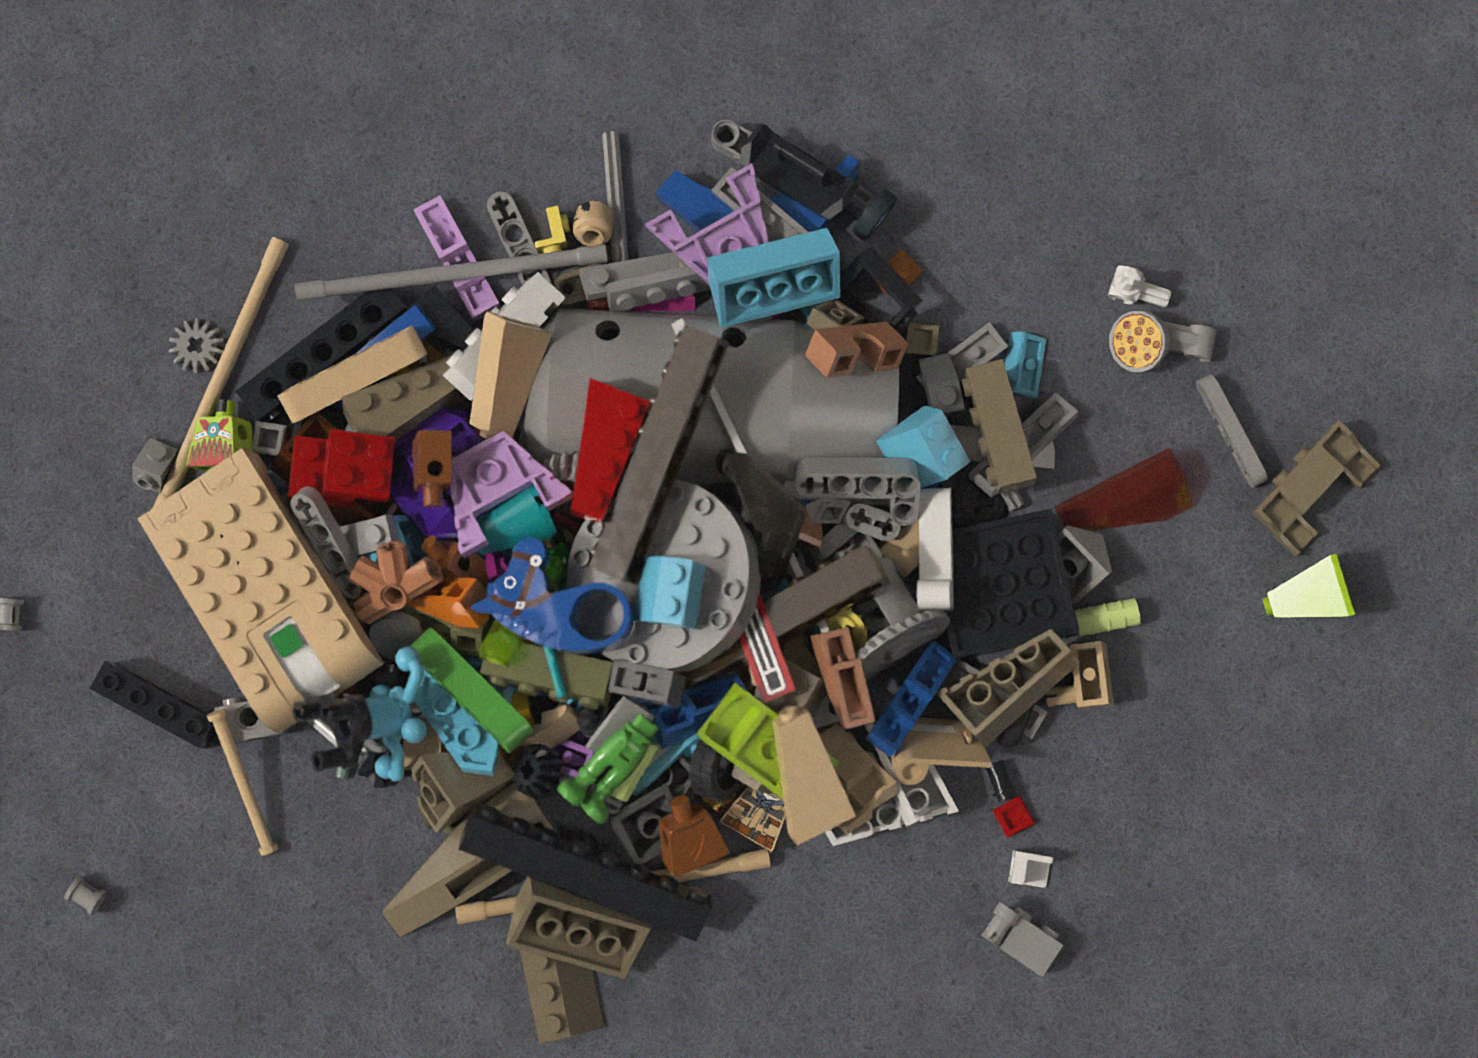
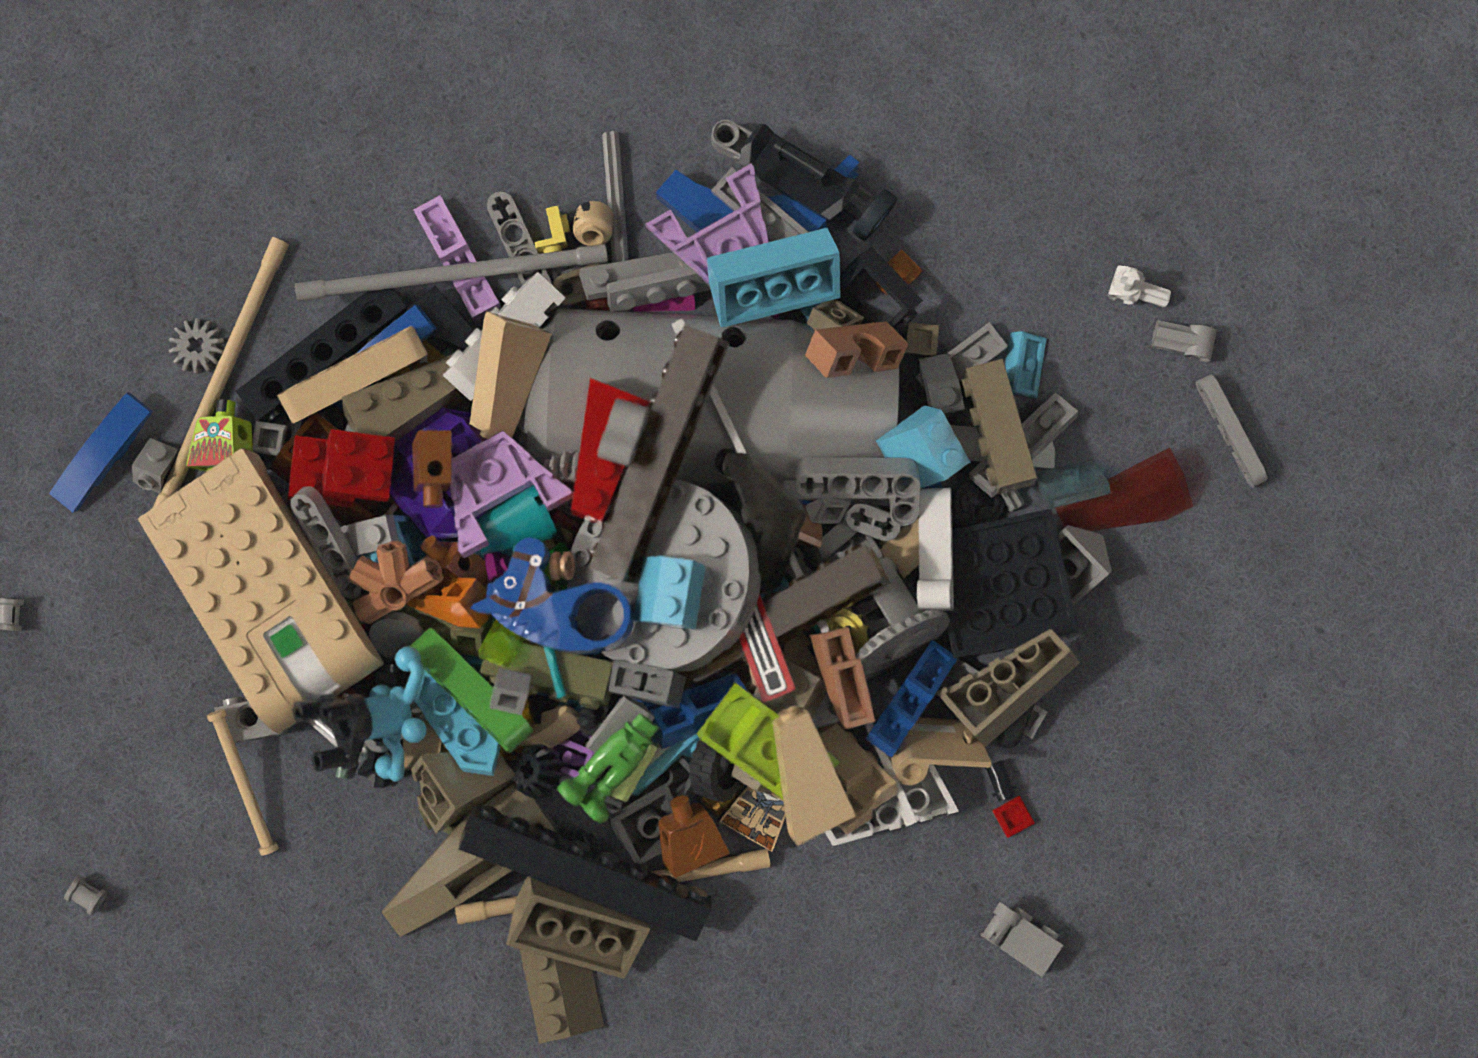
black brick [89,661,216,749] -> none
white panel [1008,850,1053,888] -> none
tan brick [1046,641,1114,710] -> none
yellowish green axle [1074,598,1141,637] -> none
tile [1109,311,1170,372] -> none
dark tan bracket [1252,420,1380,556] -> none
slope [1262,554,1355,617] -> none
none -> blue slope [49,392,153,513]
none -> light grey plate [489,668,531,715]
none -> light nougat bush [549,552,575,581]
none -> light grey axle [598,398,649,467]
none -> clear light blue plate [1035,459,1110,508]

